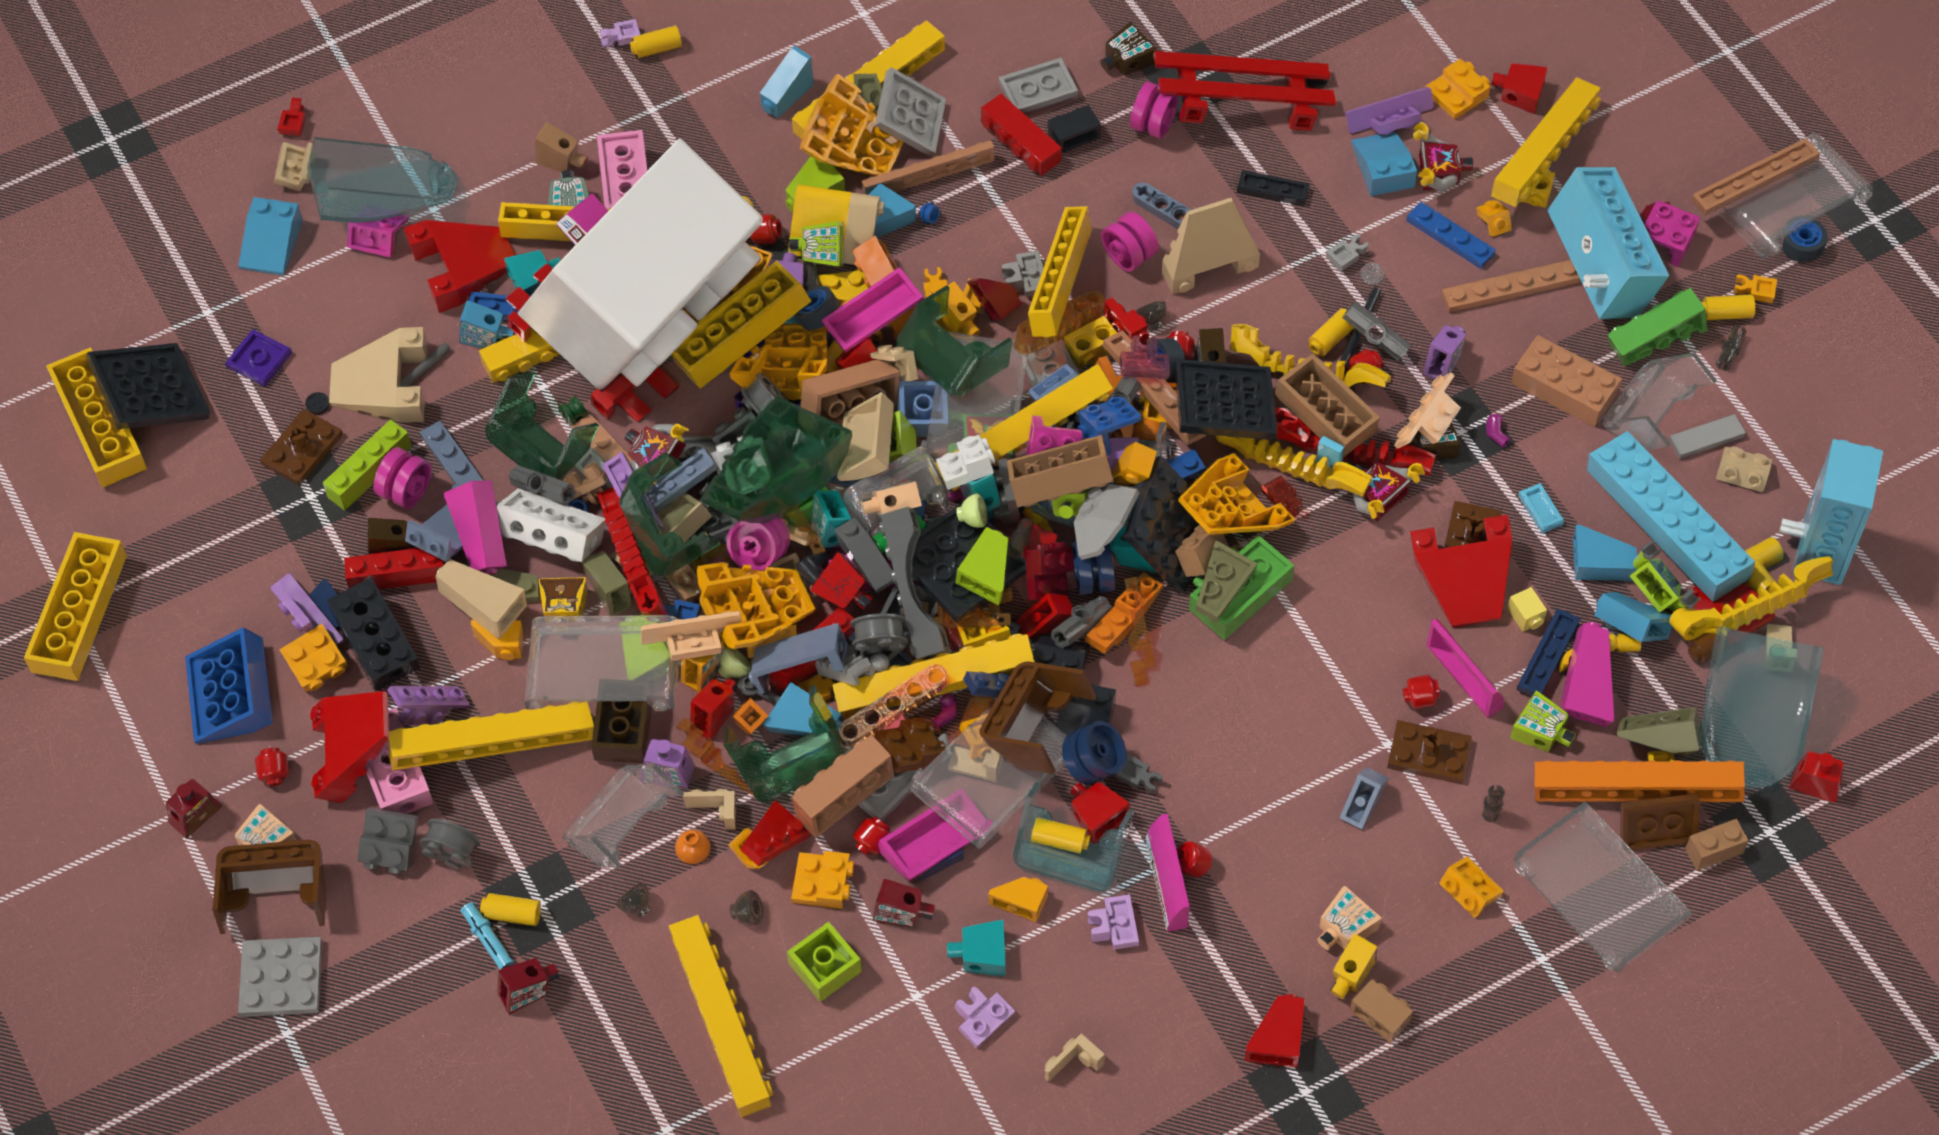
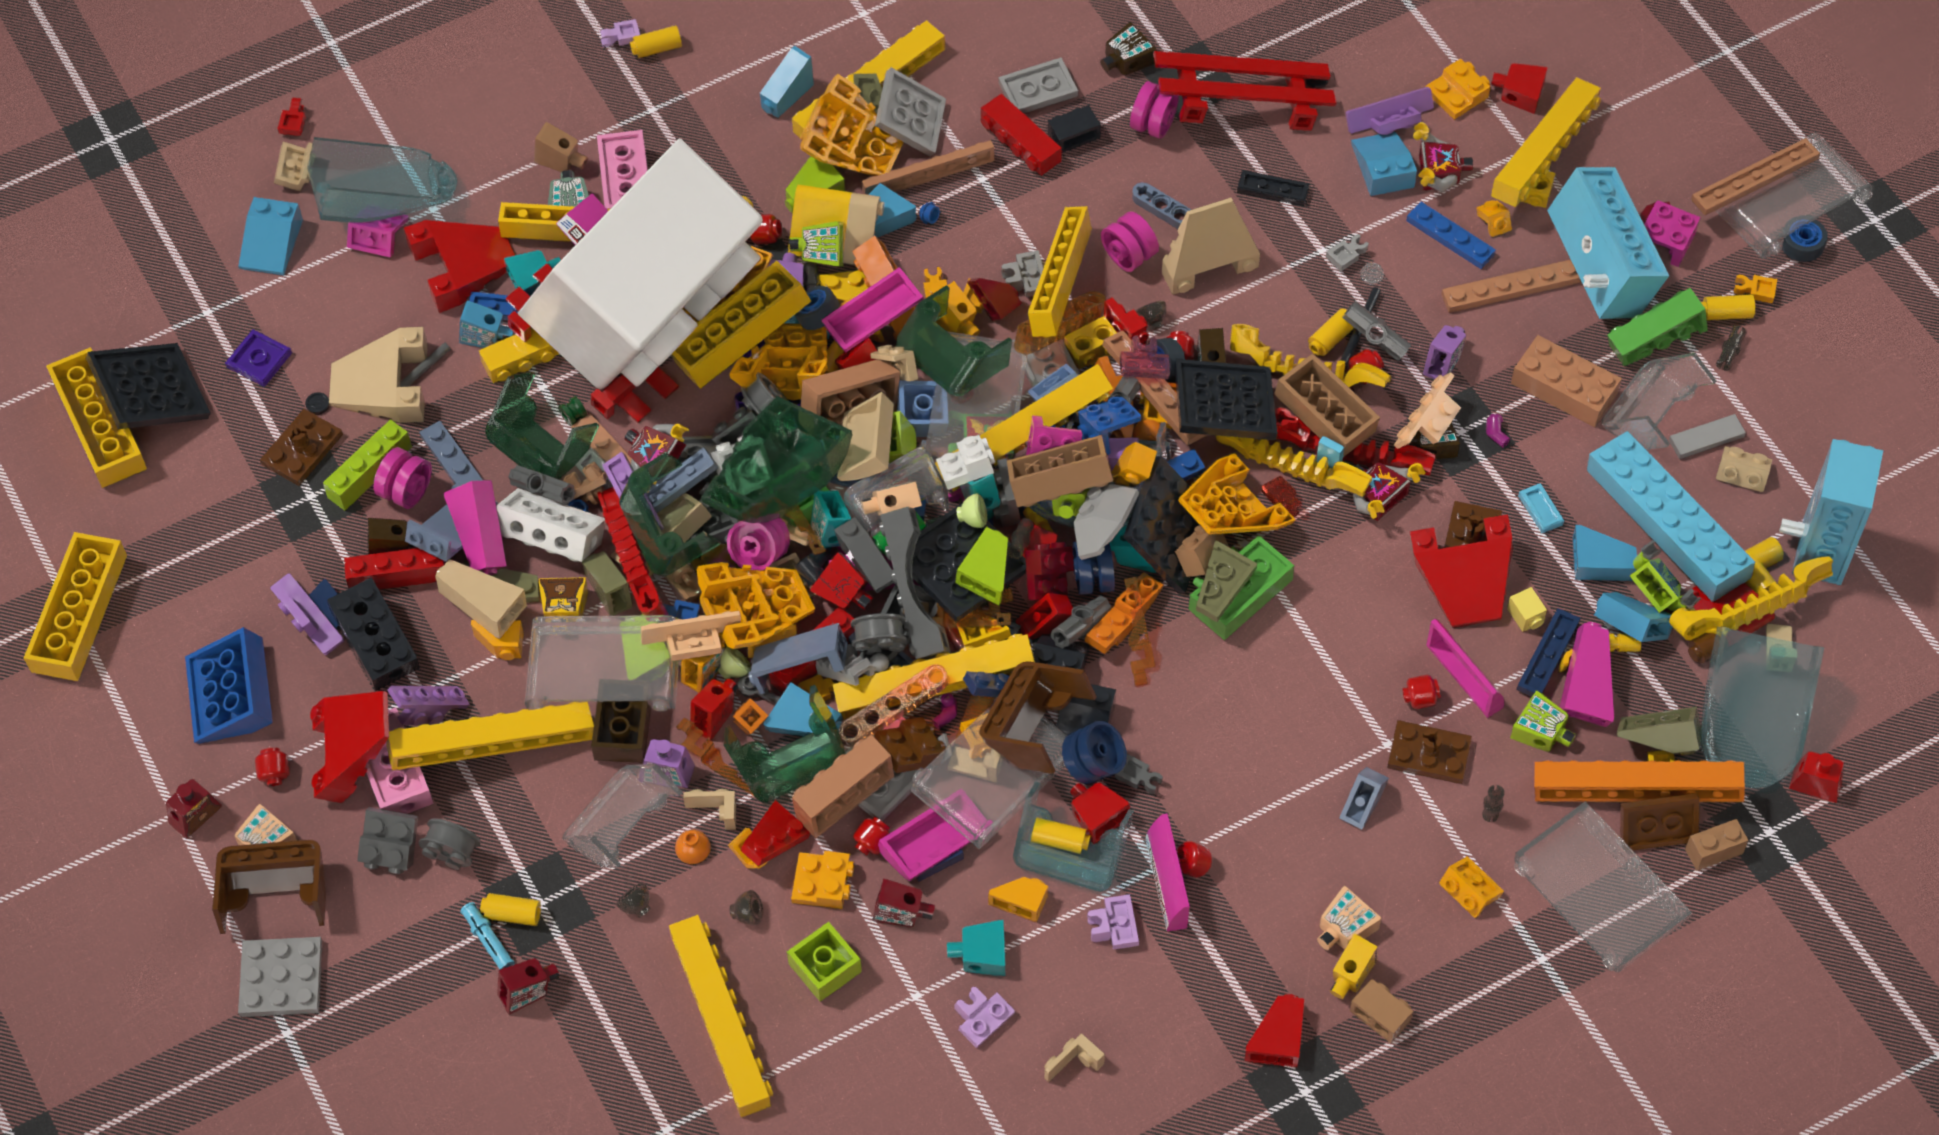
light orange plate [279,624,349,692] -> none

